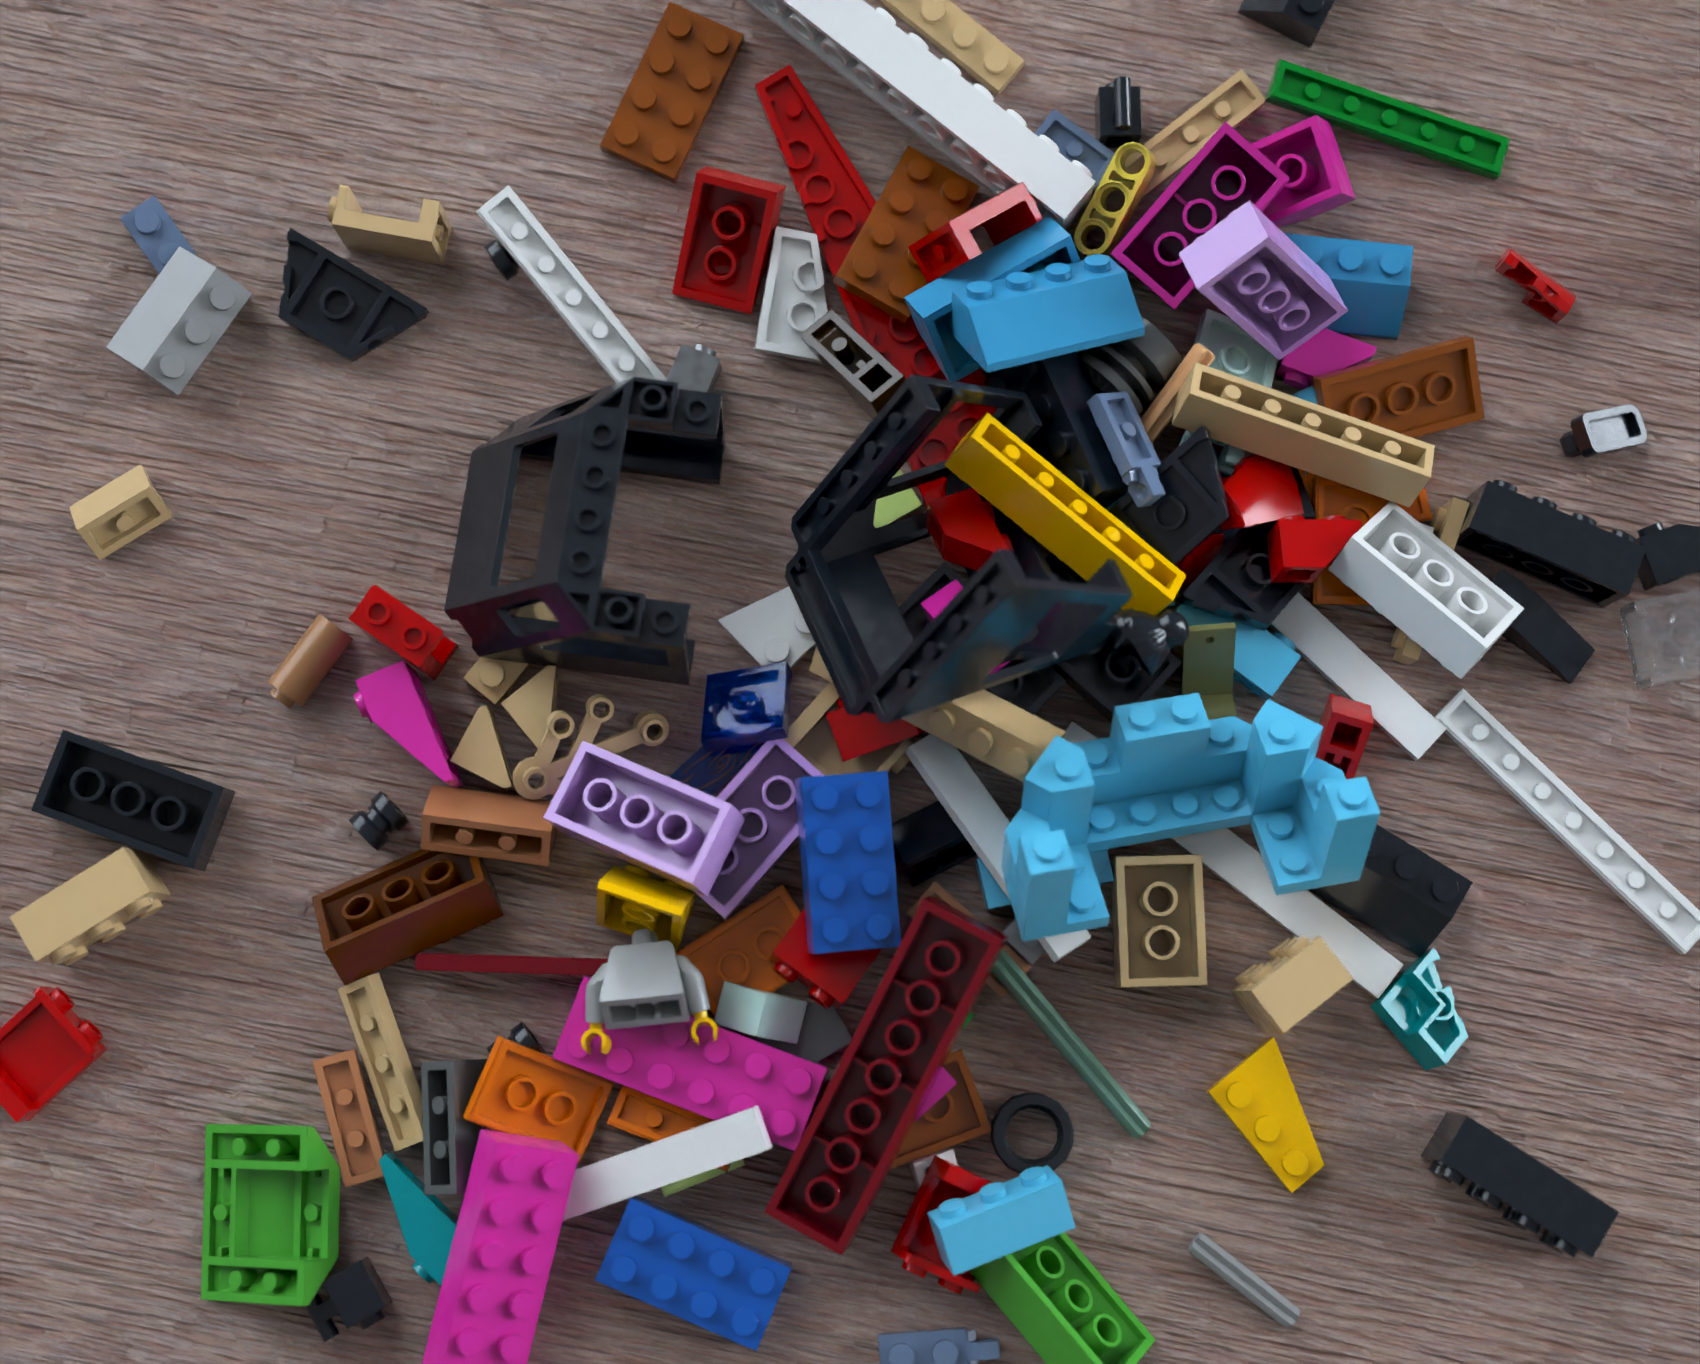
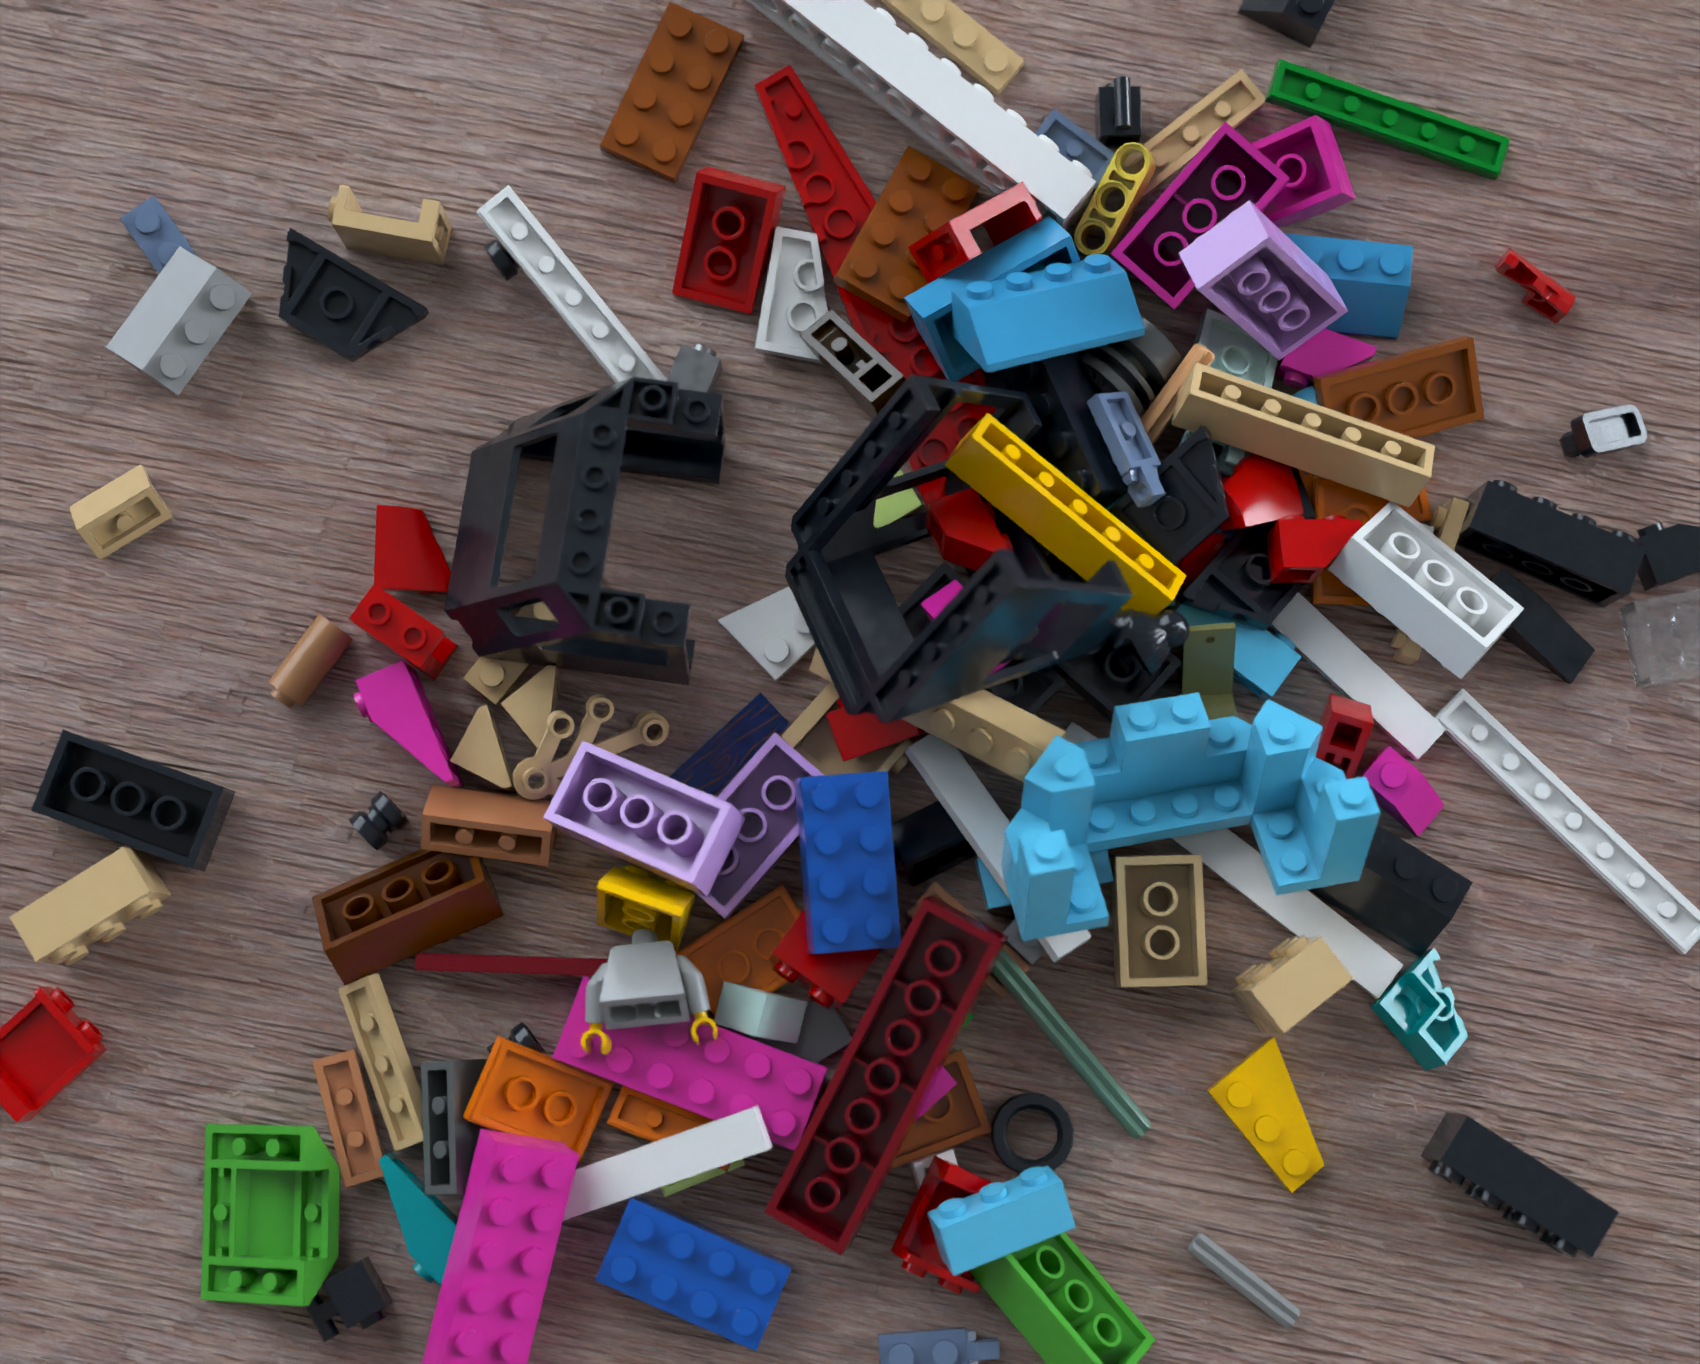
clear blue tile [701,661,792,751] -> none
none -> red slope [374,505,451,595]
none -> dark pink slope [1355,746,1445,837]

